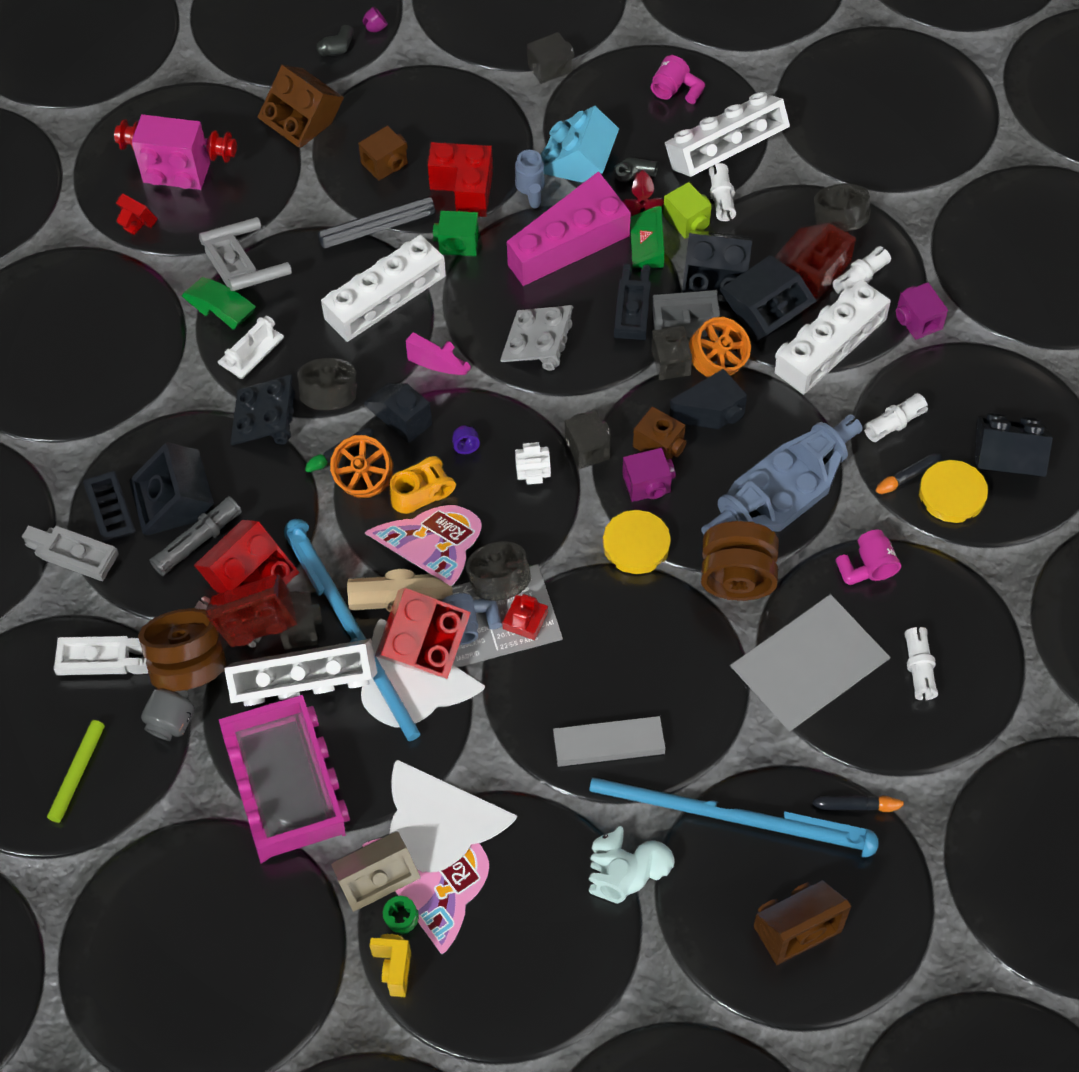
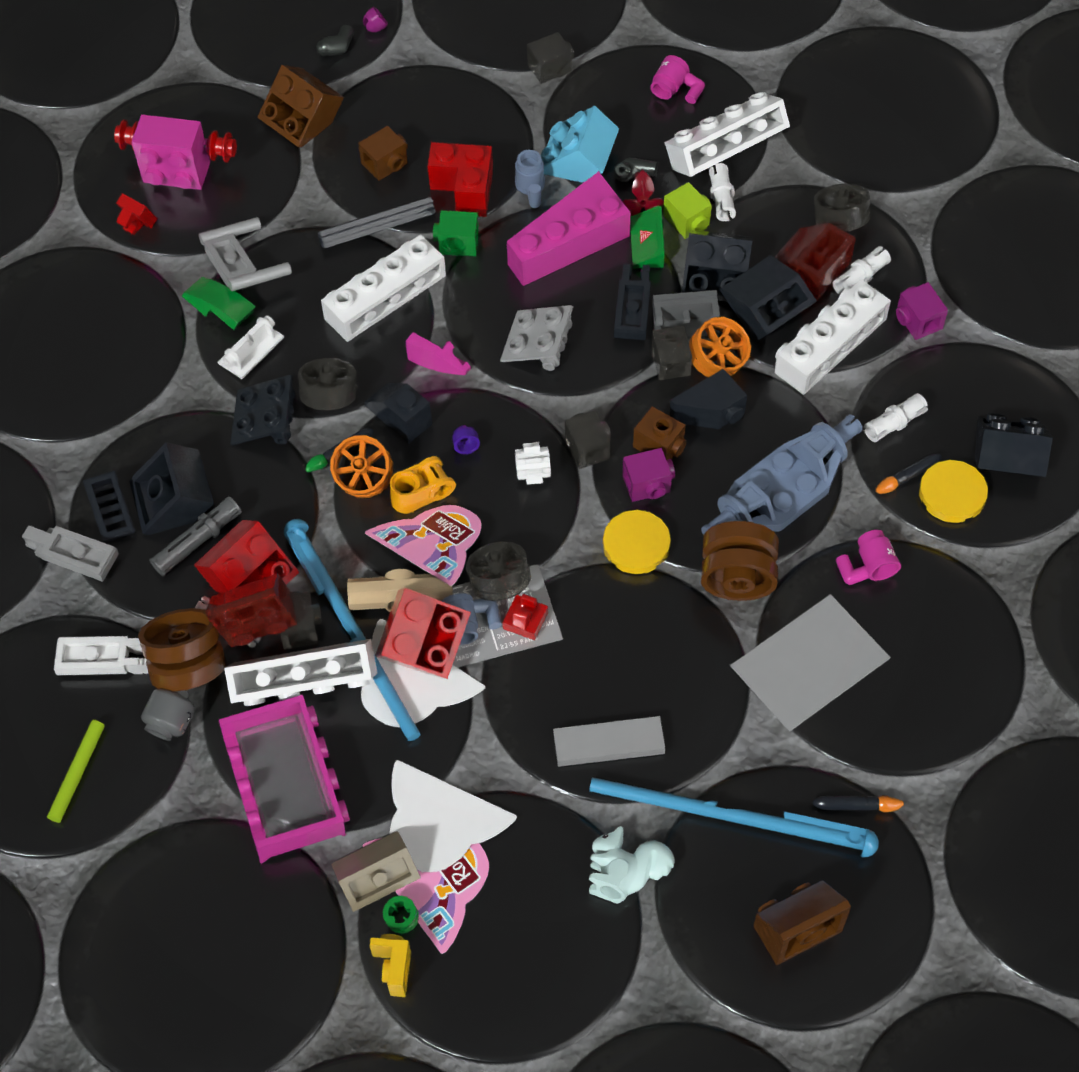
white pin [904,627,938,700] -> none

